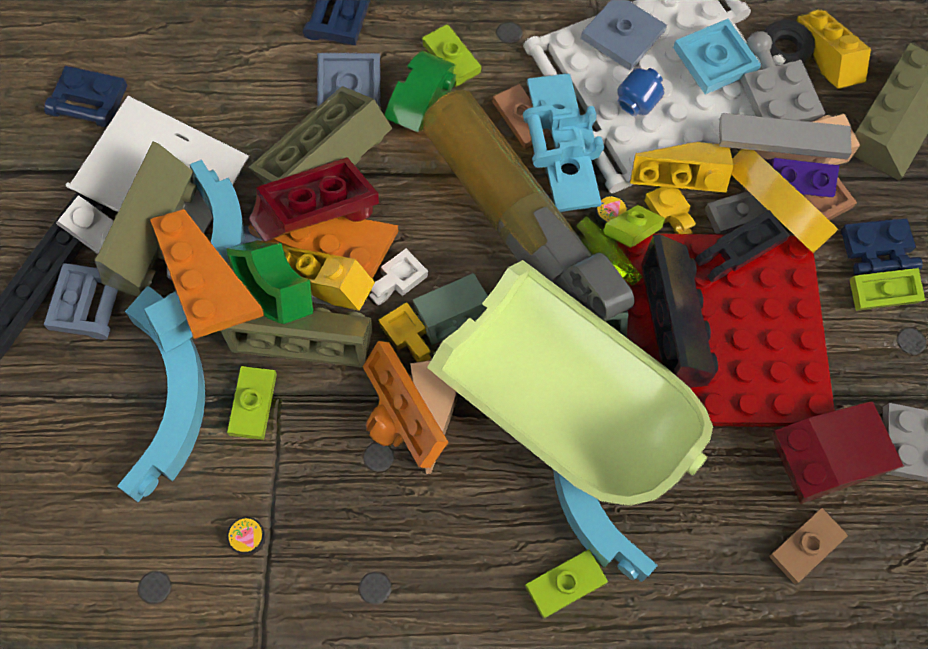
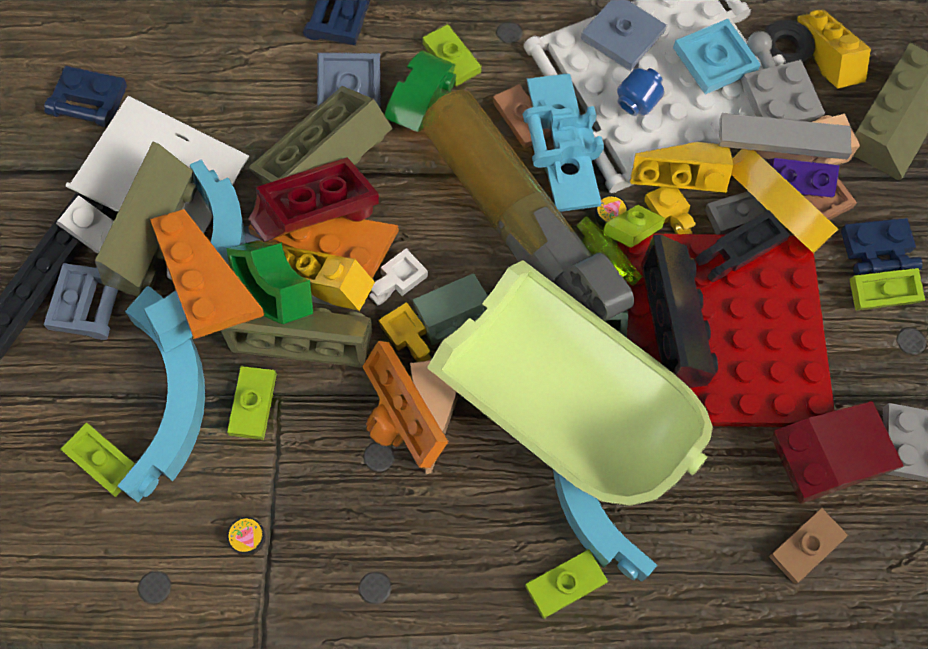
none -> lime plate [61,422,135,497]

